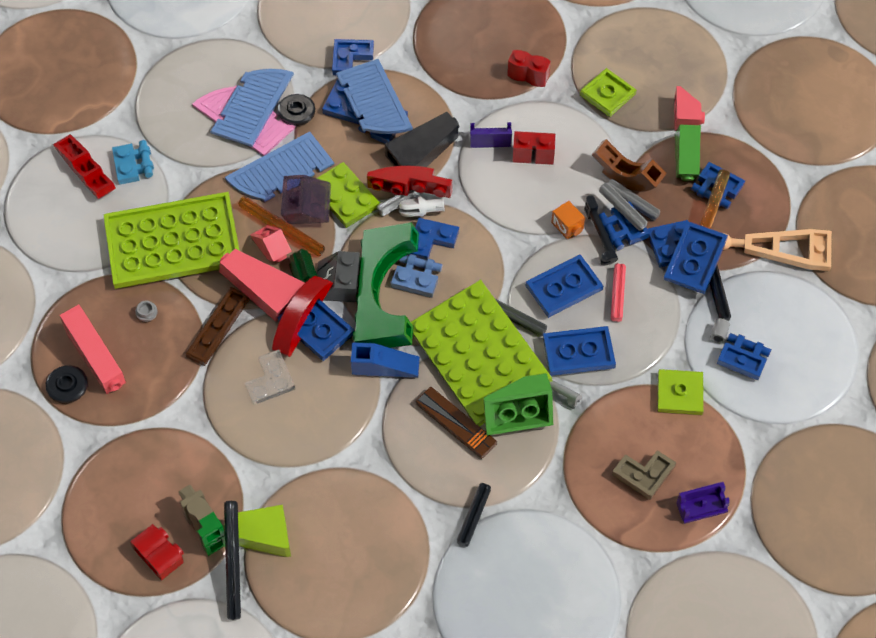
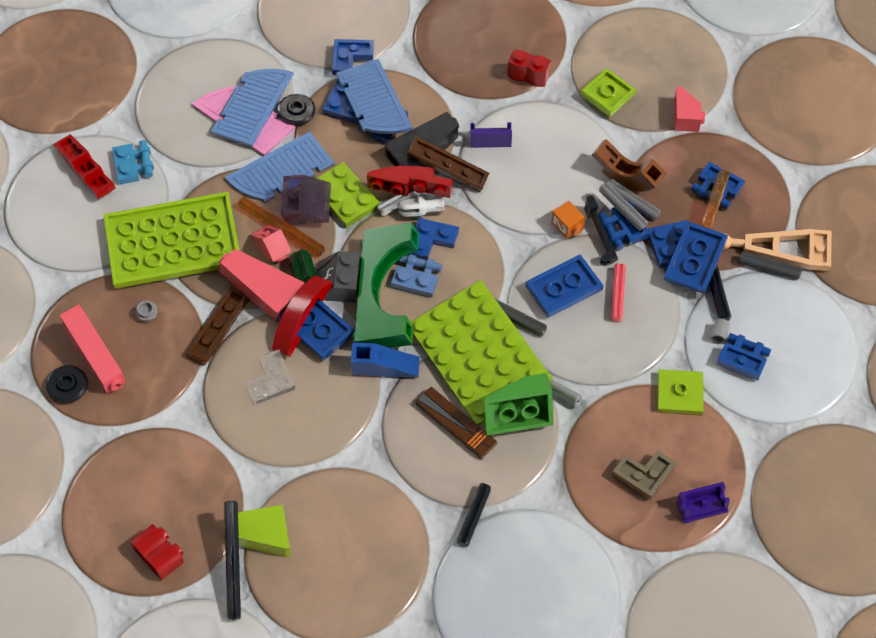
hips [179,485,225,556] -> none
red piece [513,131,556,165] -> none
blue plate [543,326,616,376] -> none
bright green slope [675,125,701,181] -> none
none -> reddish brown tile [406,136,489,192]
none -> dark grey axle [738,252,802,280]

